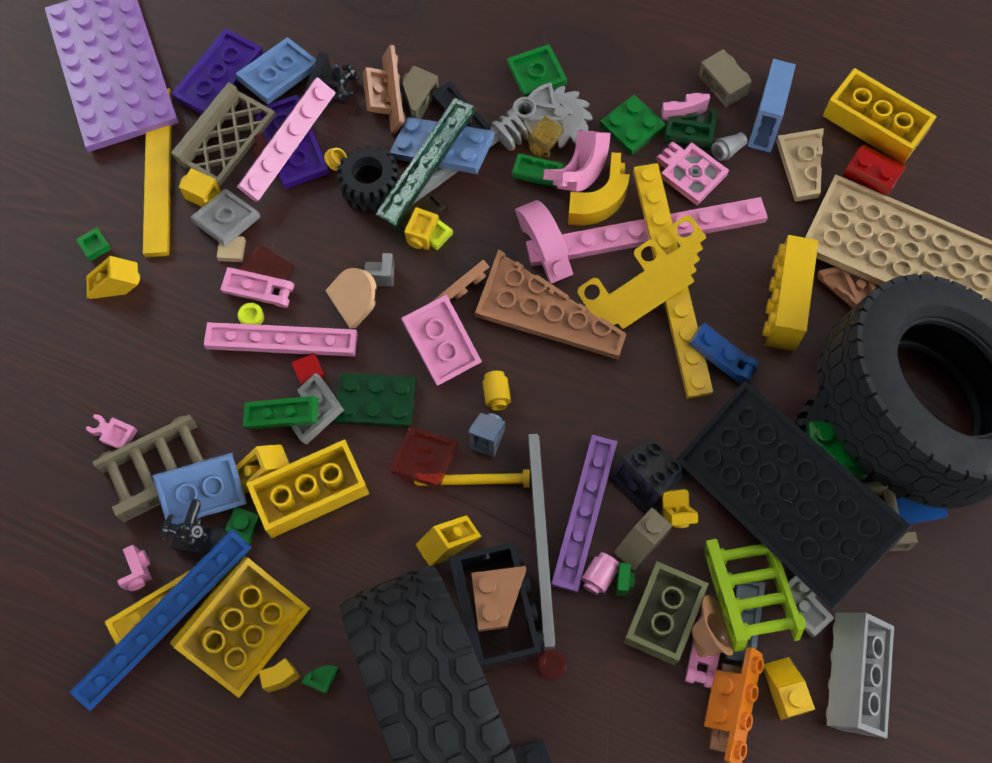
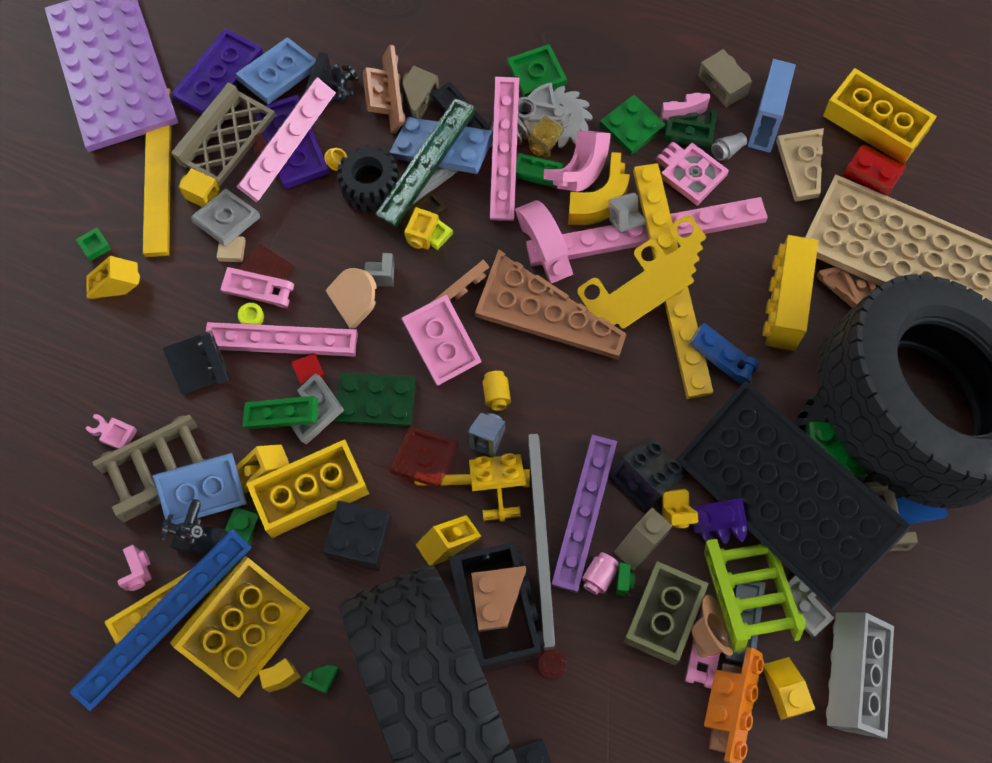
none -> black bracket [163,330,231,395]
none -> black brick [323,501,393,571]
none -> yellow plate [469,453,526,522]
none -> bright pink plate [490,77,519,221]
none -> light grey panel [609,193,646,232]
none -> dark purple plate [691,498,747,544]

